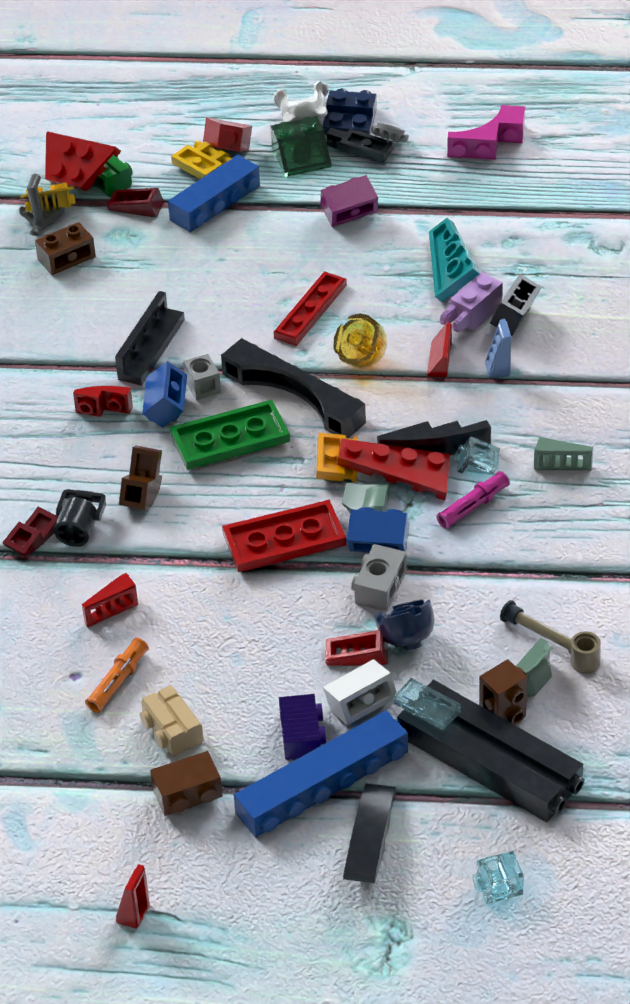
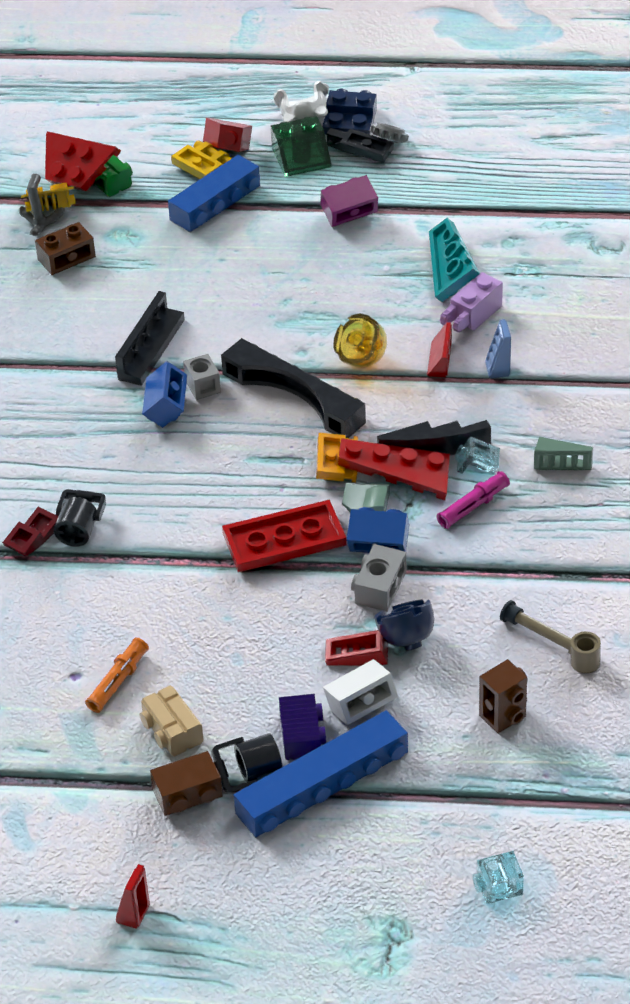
red slope [73,386,133,417] -> none
red slope [82,573,138,627] -> none
dark red slope [107,188,164,217] -> none
reddish brown brick [119,445,162,510] -> none
green plate [170,400,290,470] -> none
red tile [273,271,347,346] -> none
black slope [343,783,396,883] -> none
clear light blue plate [393,678,461,731] -> none
black brick [397,679,585,822] -> none
dark pink arch [447,105,525,160] -> none
black brick [490,274,542,336] -> none
sand green slope [516,638,553,697] -> none
none -> black piece [211,733,282,793]

